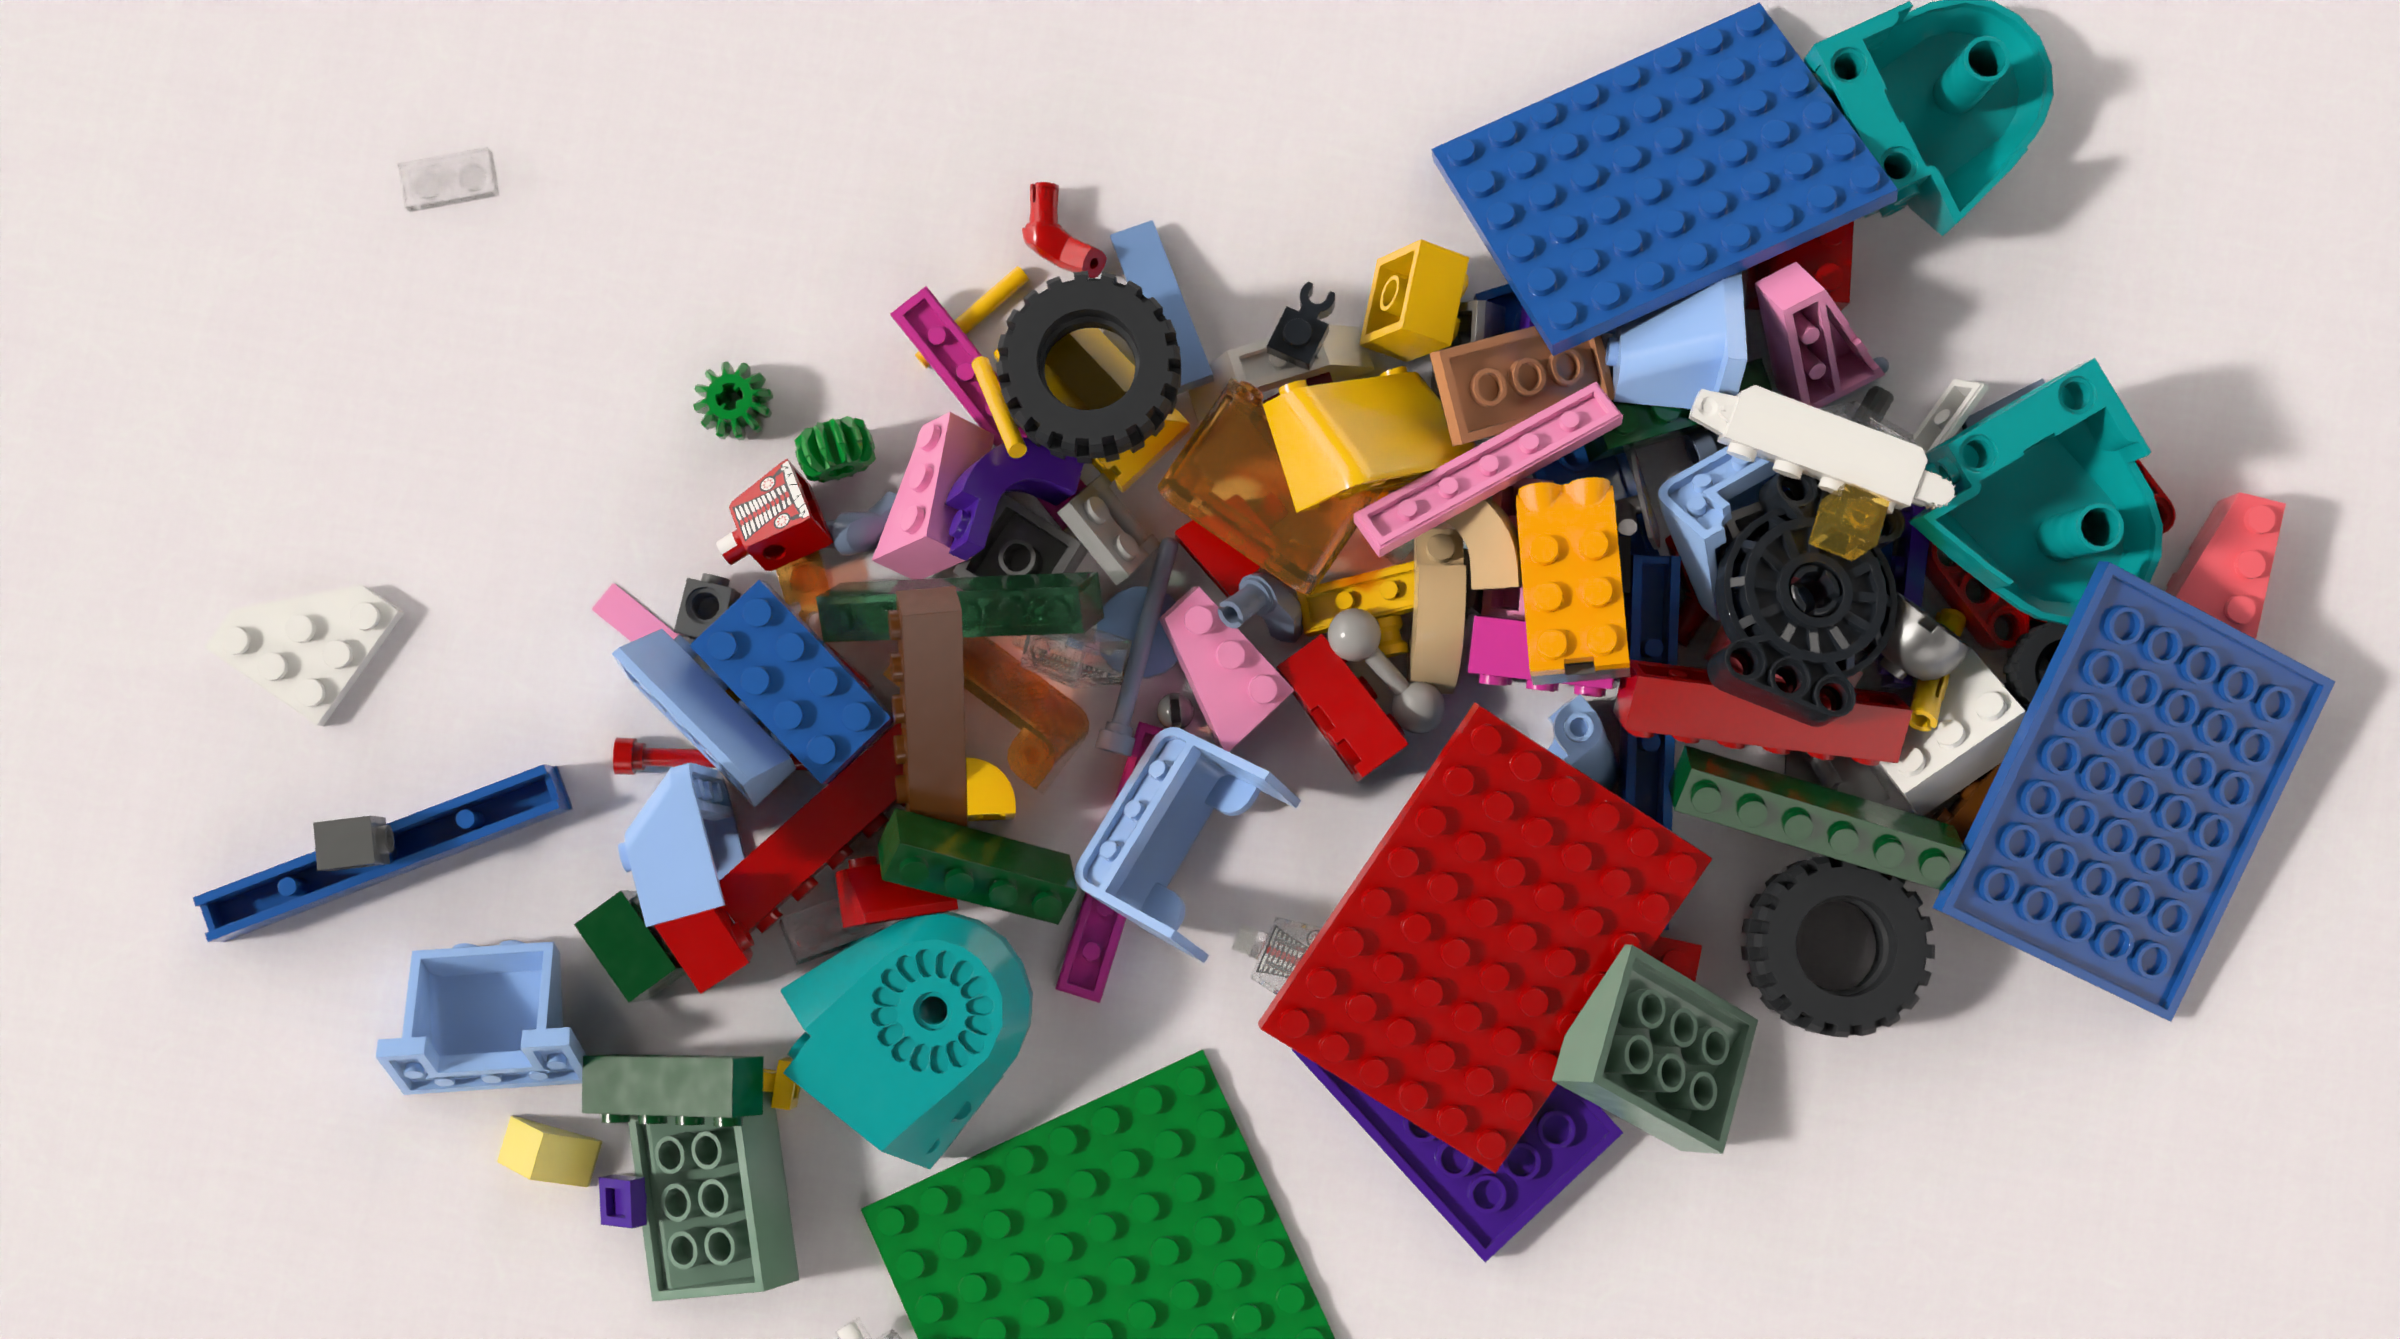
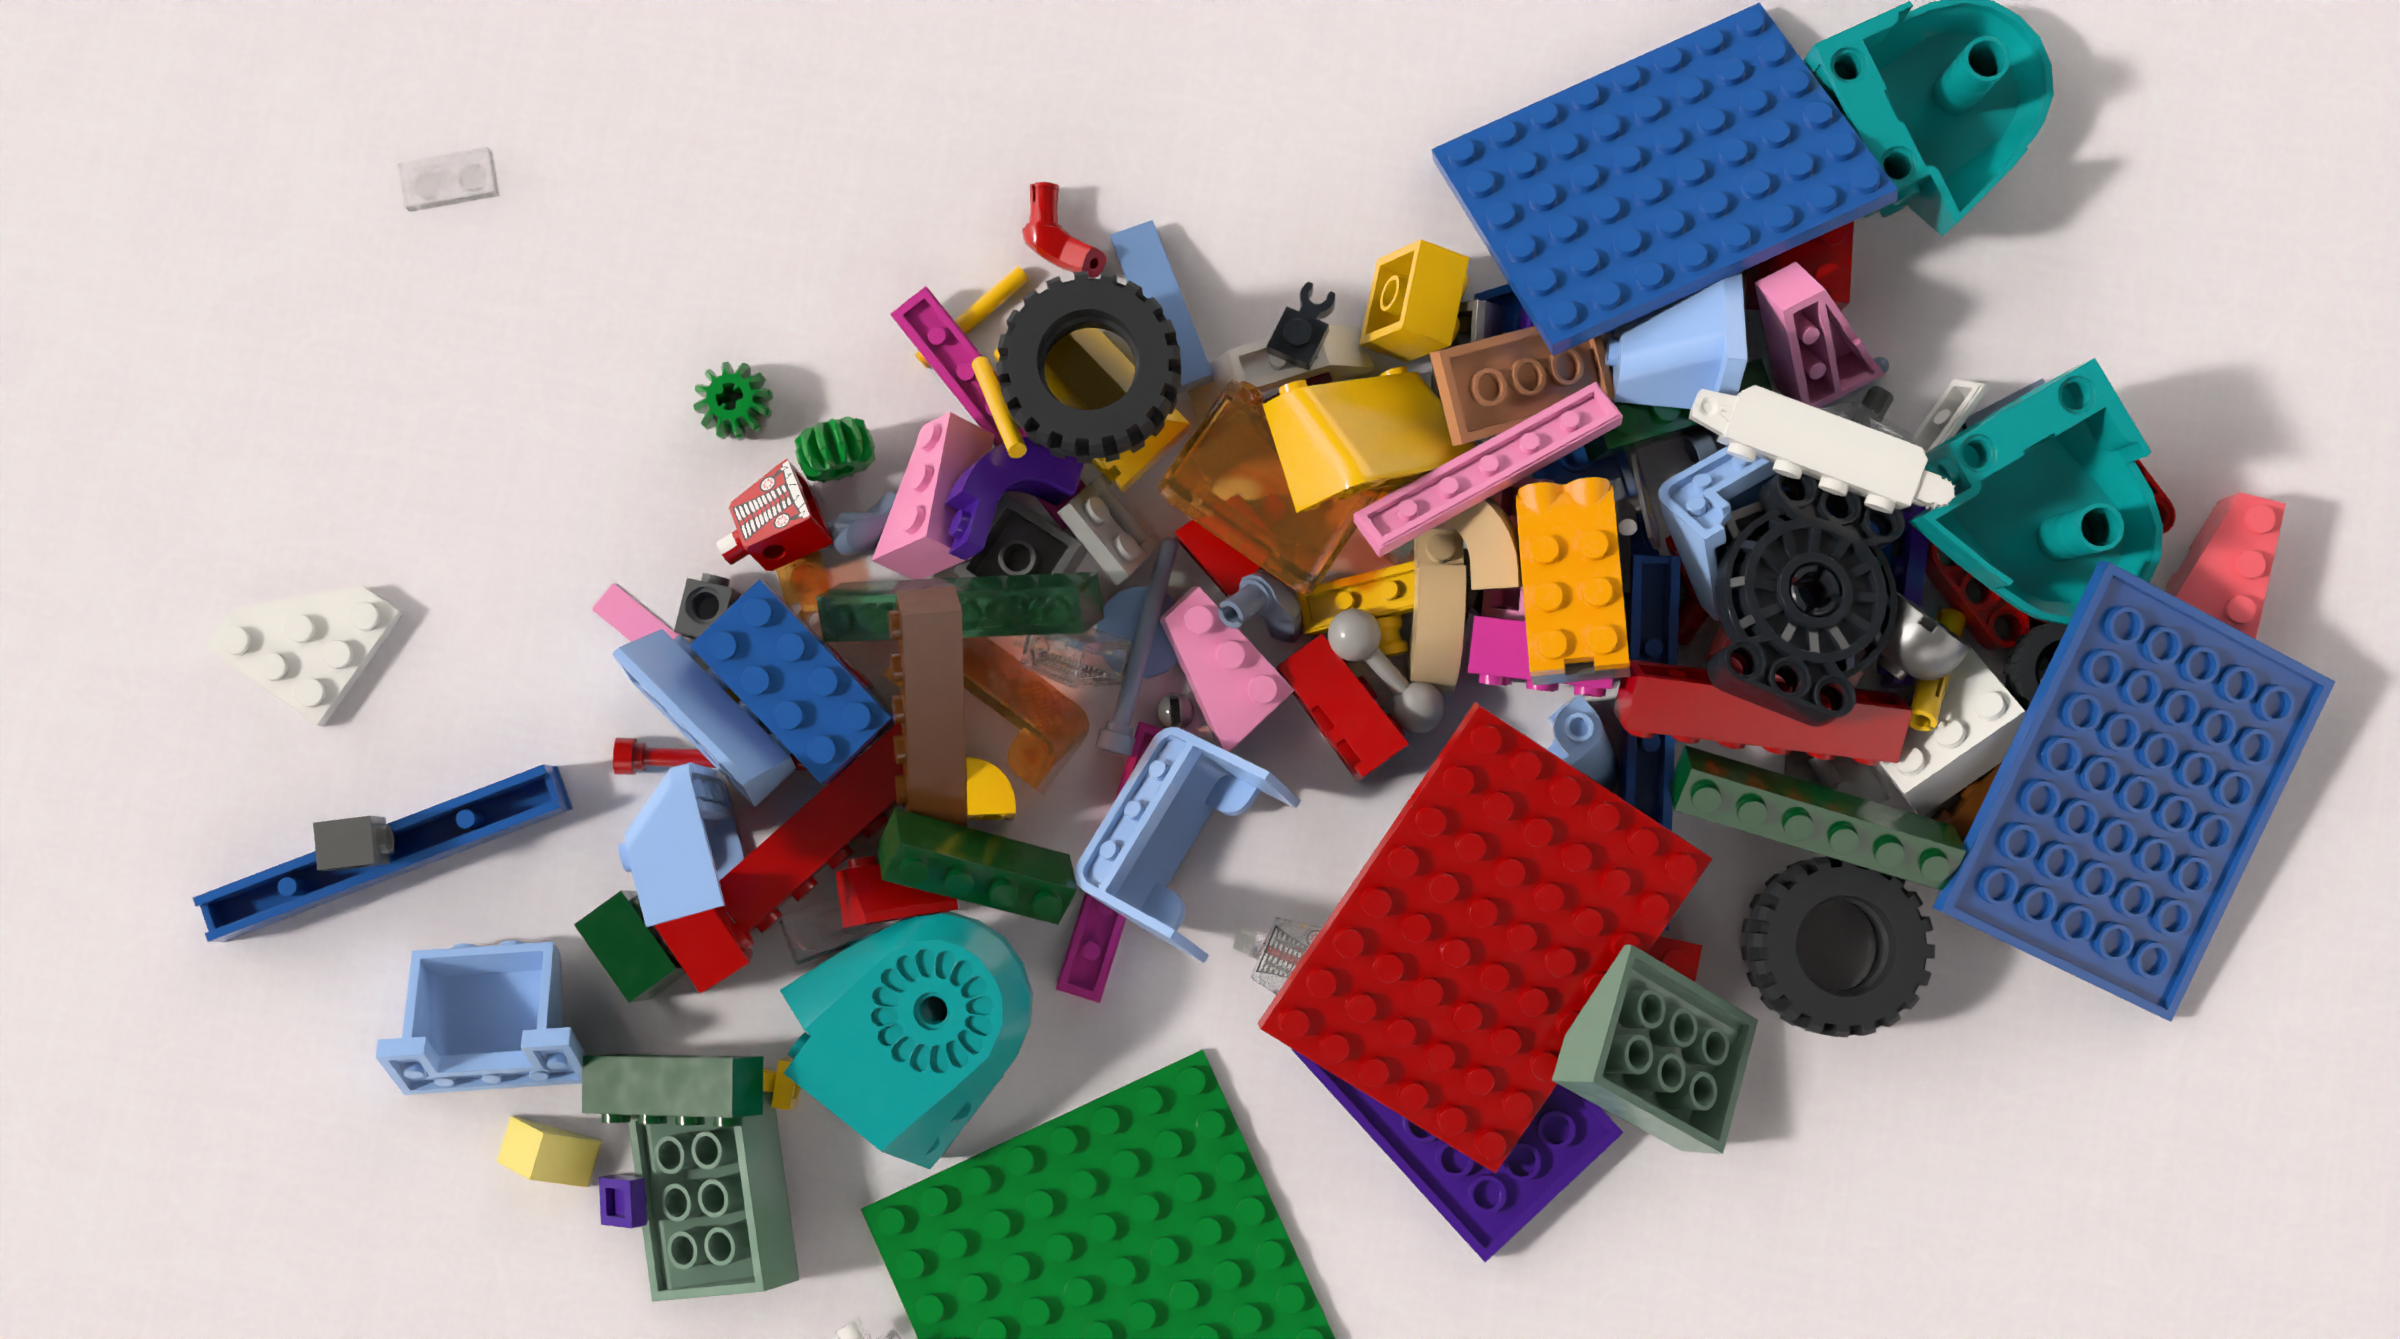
clear yellow brick [1809,483,1890,561] -> none

